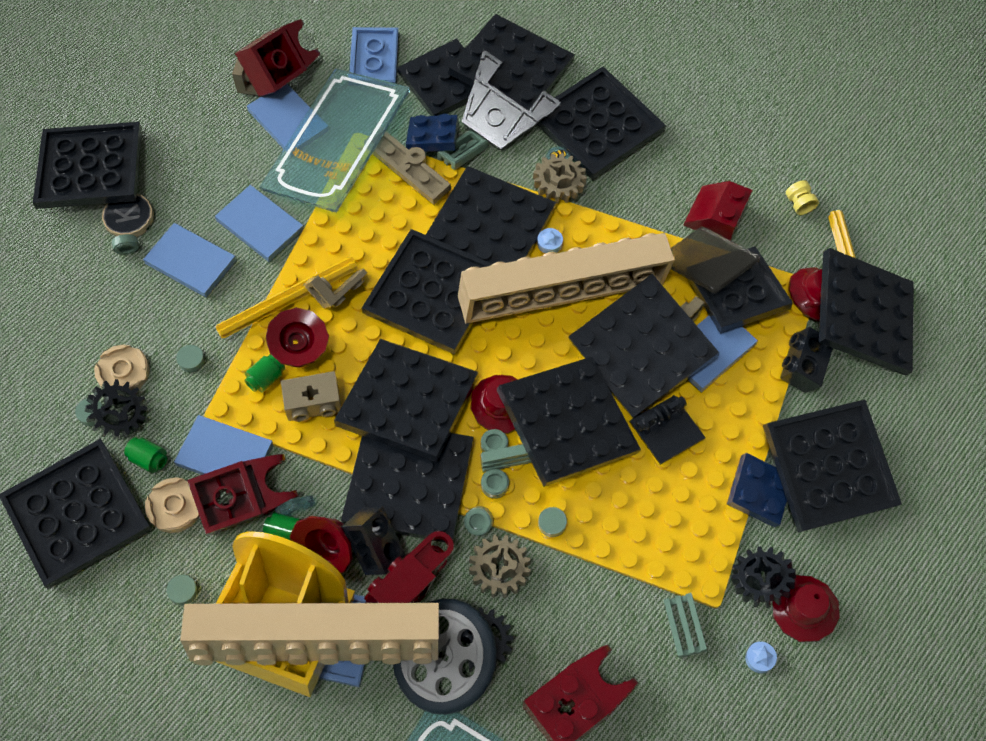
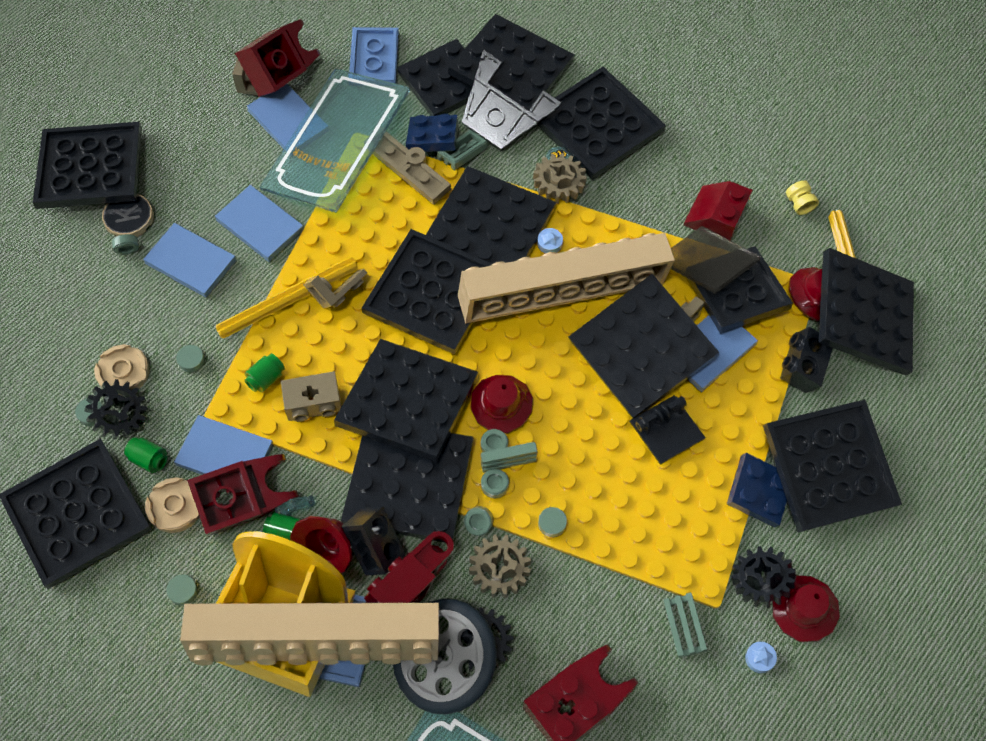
dark red hat [265,307,329,368] -> none
black plate [497,357,641,487] -> none

